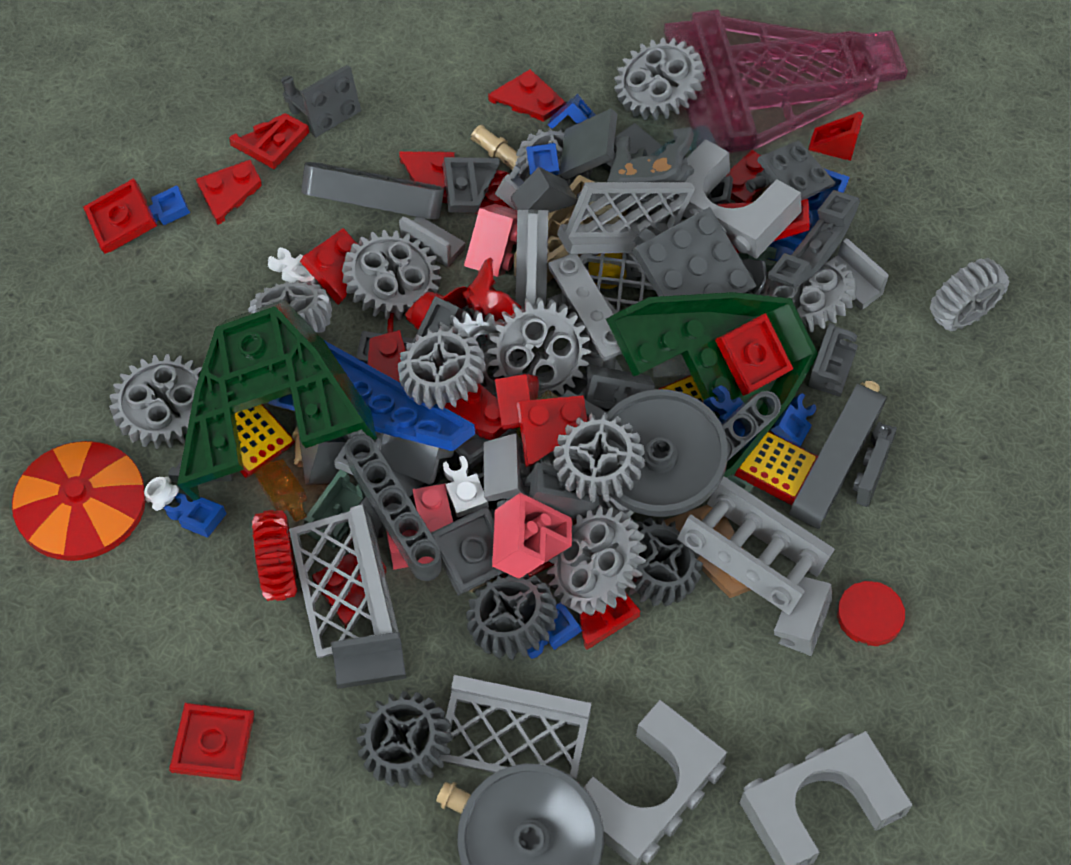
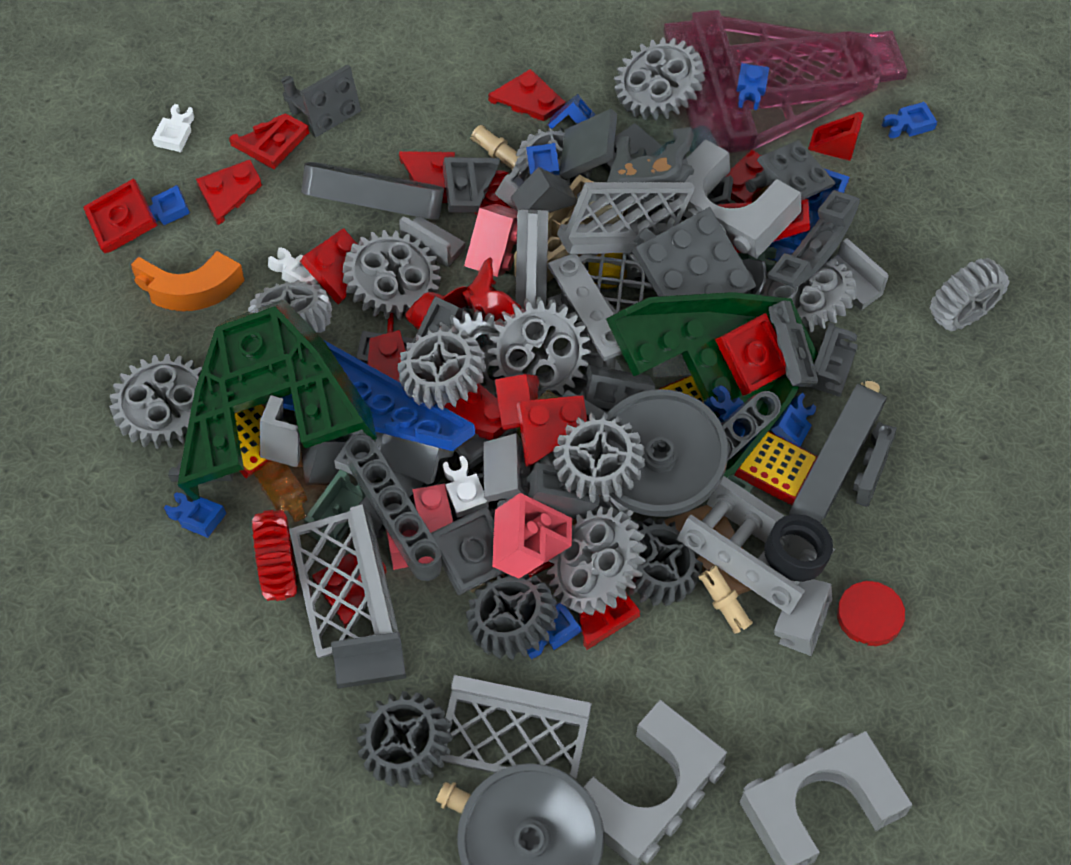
dish [12,441,146,561] -> none
white plate [144,477,179,511] -> none
red tile [169,703,255,781] -> none
none -> orange arch [131,251,245,311]
none -> white plate [152,104,194,152]
none -> light grey panel [260,395,300,467]
none -> tan pin [698,565,753,634]
none -> blue plate [736,63,769,110]
none -> black tyre [764,514,833,582]
none -> dark grey hinge [769,301,818,387]
none -> blue plate [882,102,937,138]

